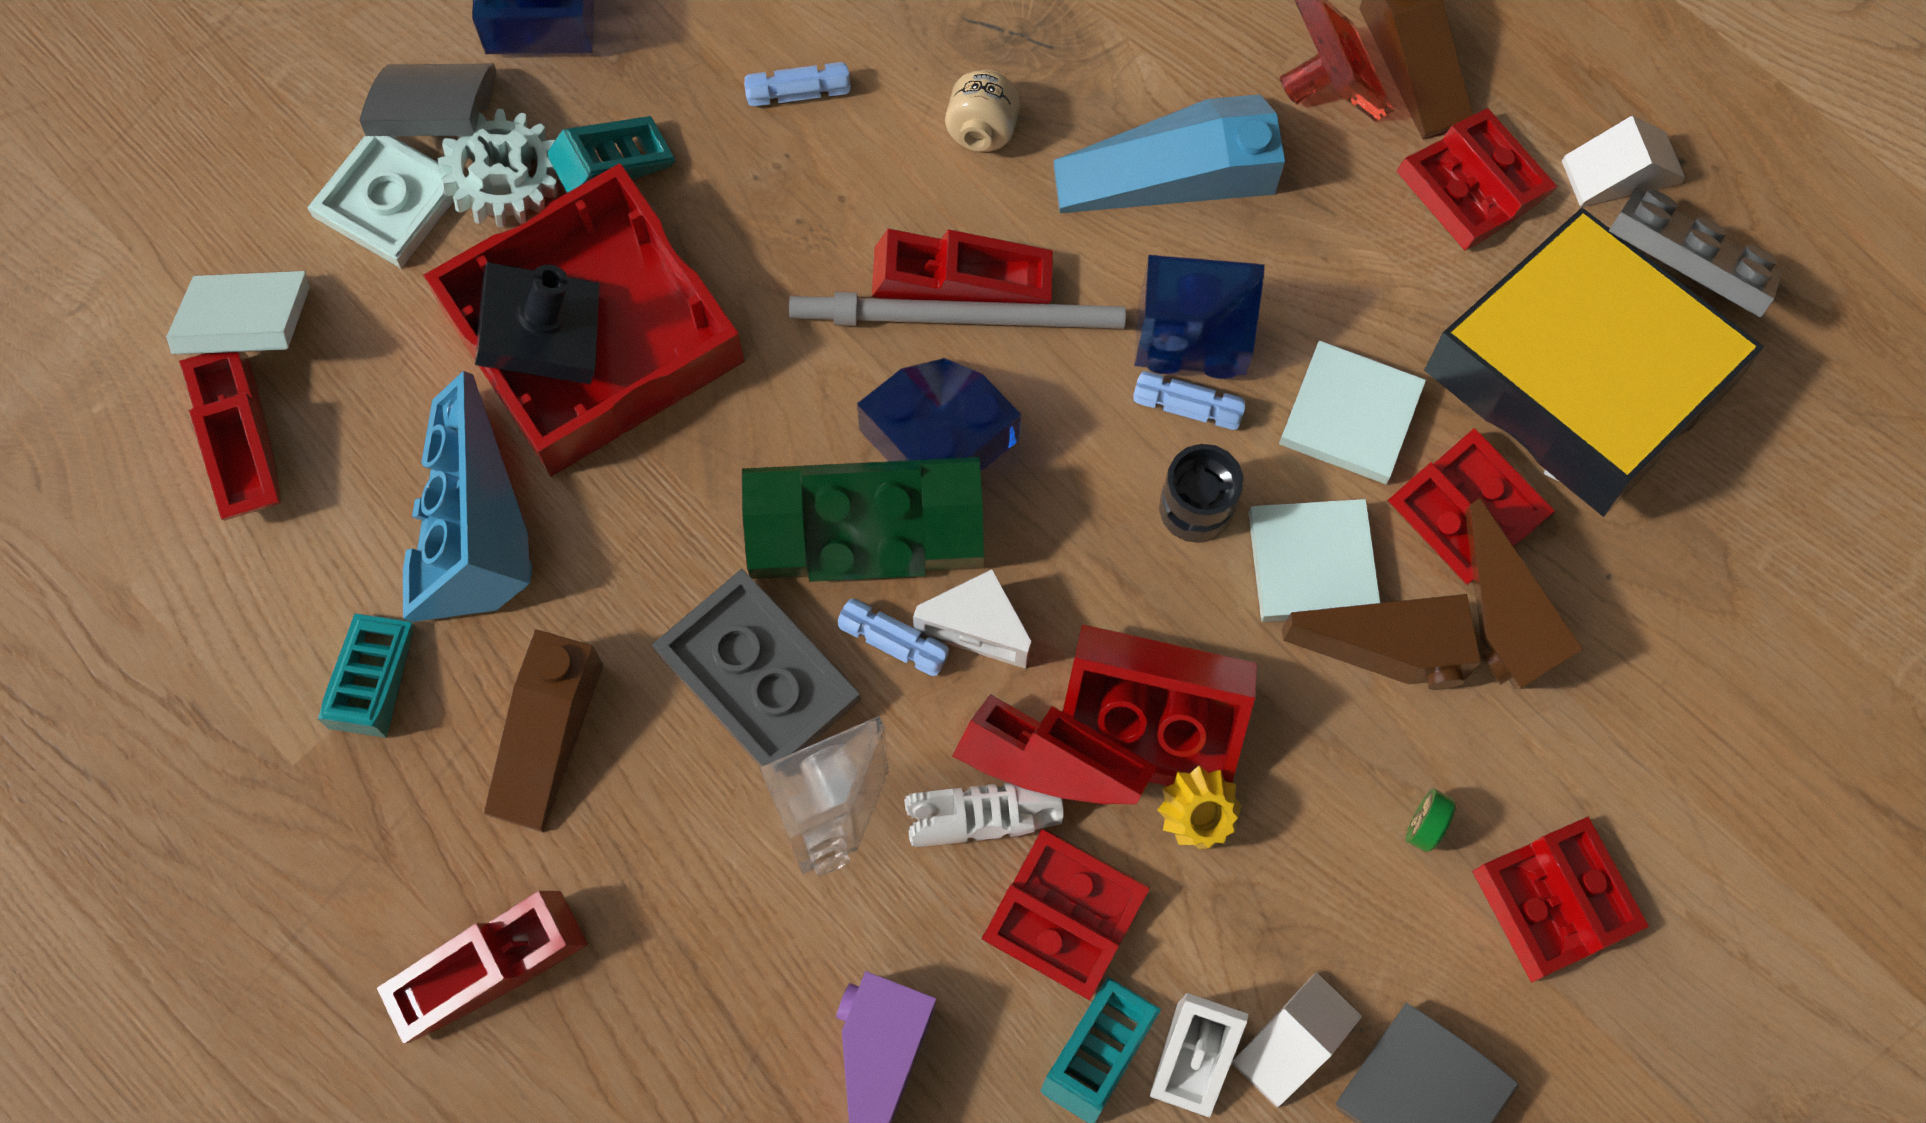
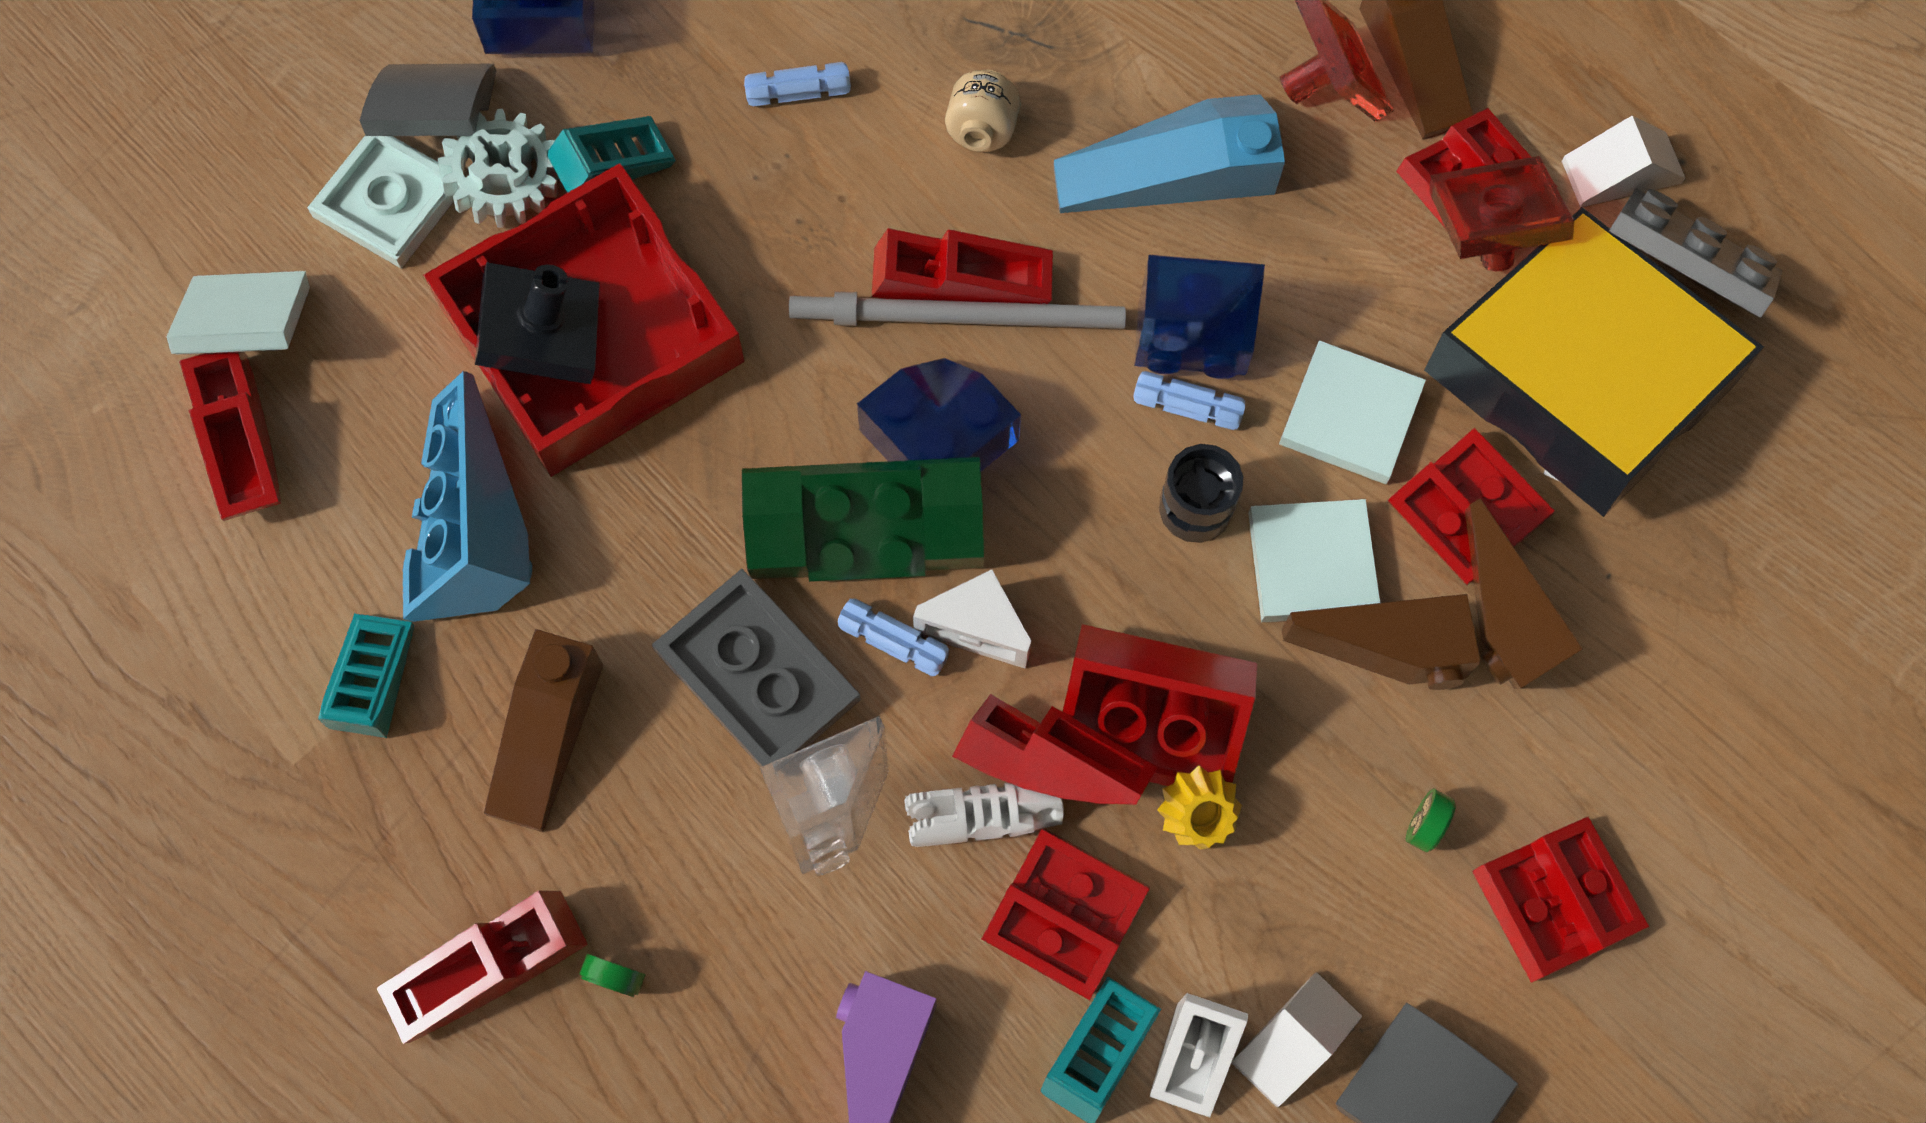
none -> green tile [579,953,646,997]
none -> clear red tile [1430,156,1575,272]

